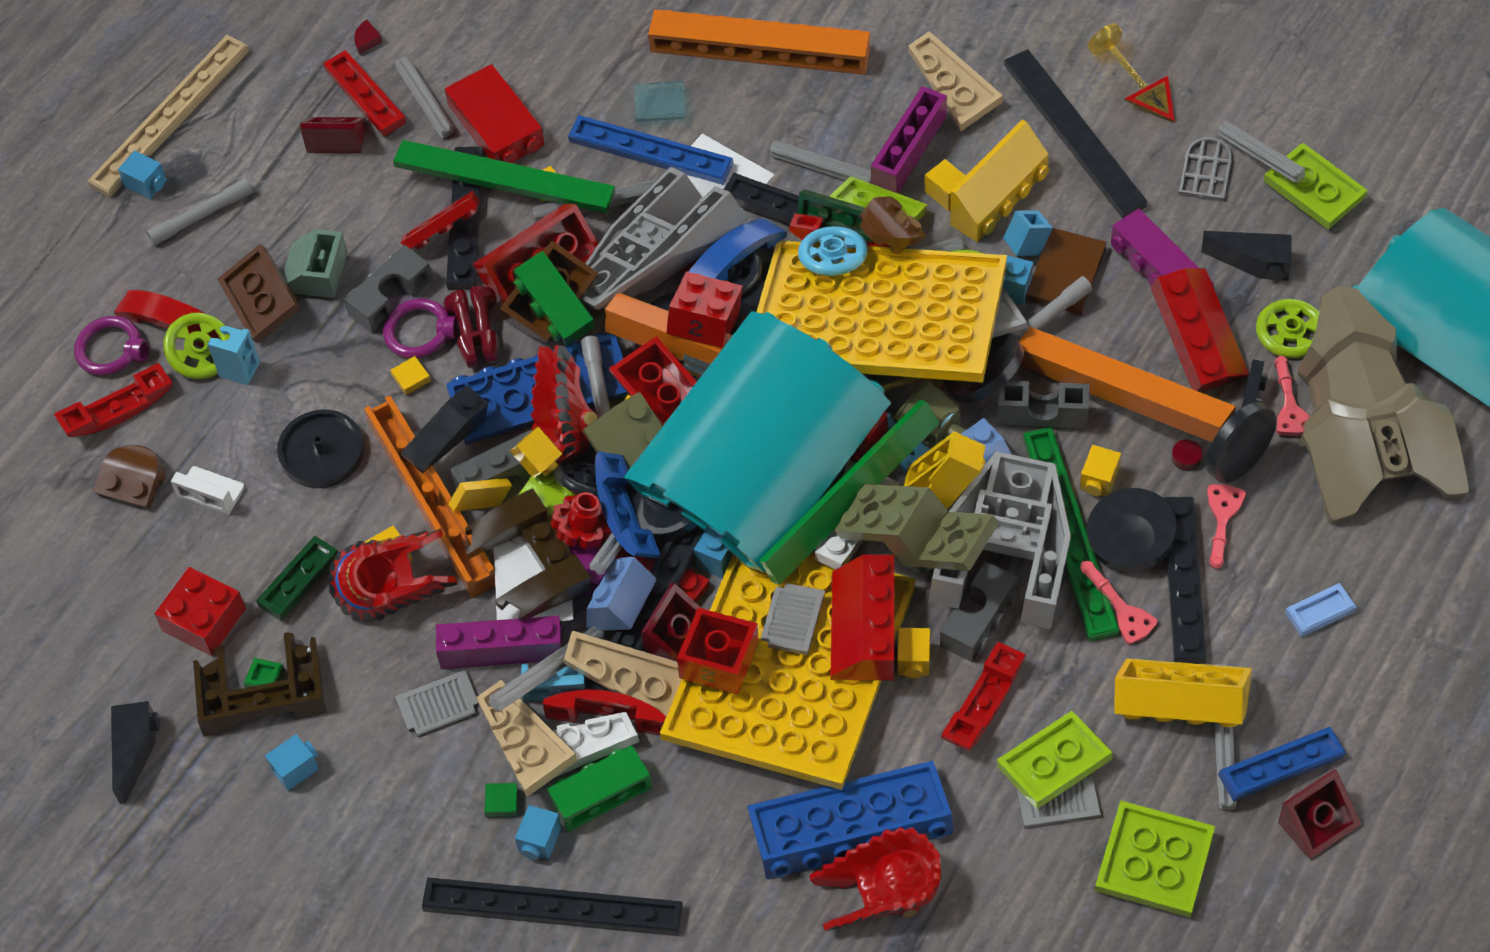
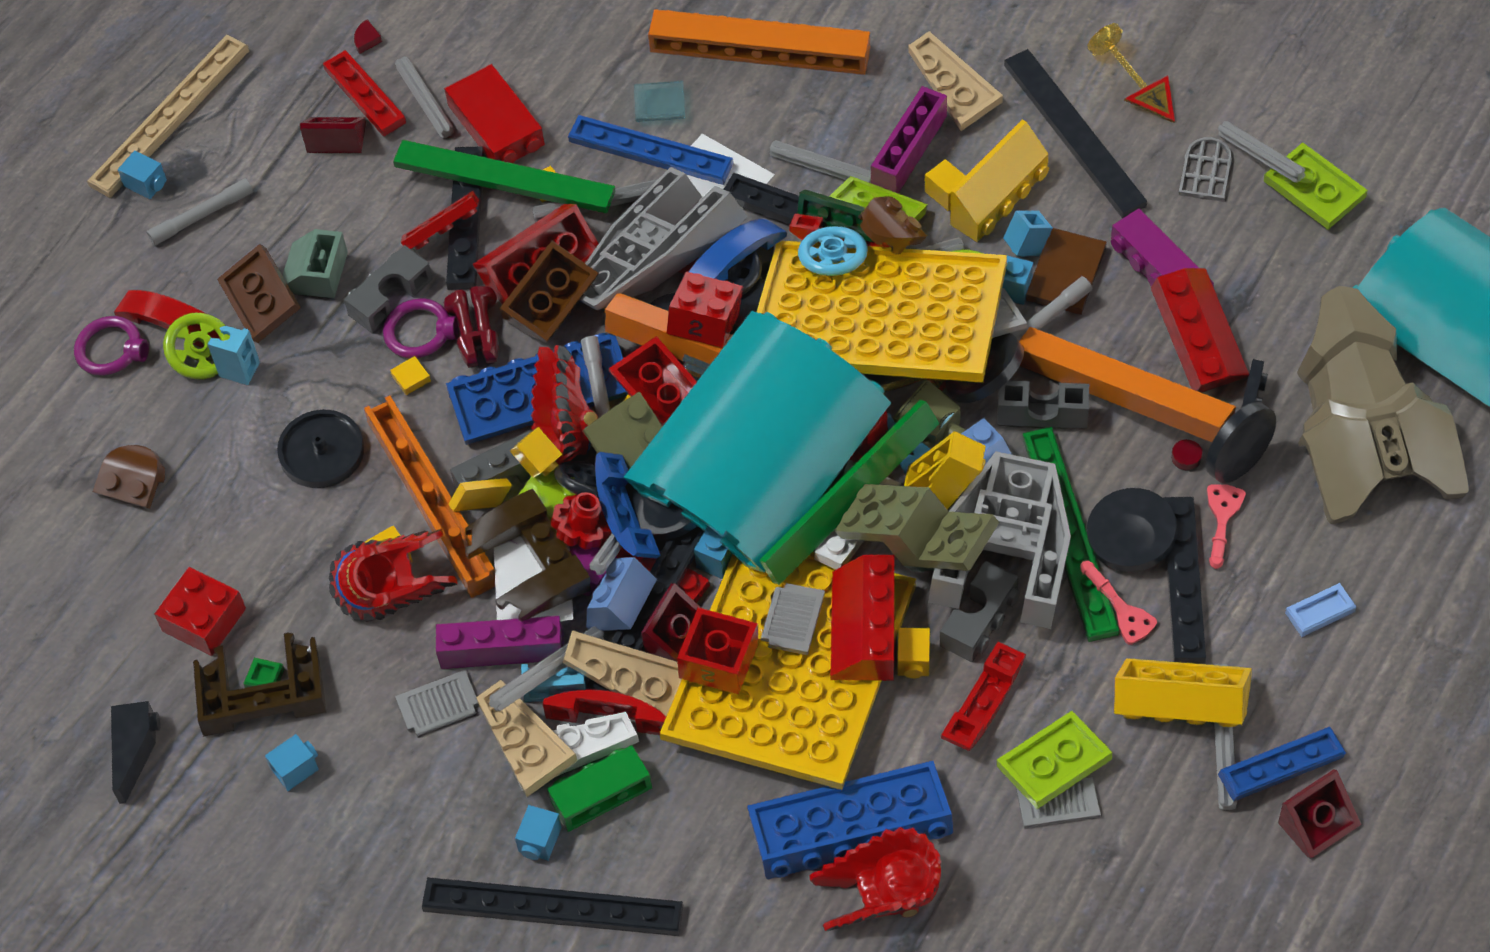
red slope [54,363,173,437] -> none
white panel [171,466,245,515] -> none
dark green plate [256,535,339,621] -> none
black slope [401,385,489,474] -> none
green tile [484,783,518,817] -> none
green brick [513,250,594,347] -> none
yellow brick [1080,444,1121,497] -> none
lime plate [1095,800,1215,918] -> none
black slope [1201,231,1292,281] -> none
lime plate [1256,299,1319,359] -> none
coral piece [1274,356,1309,436] -> none

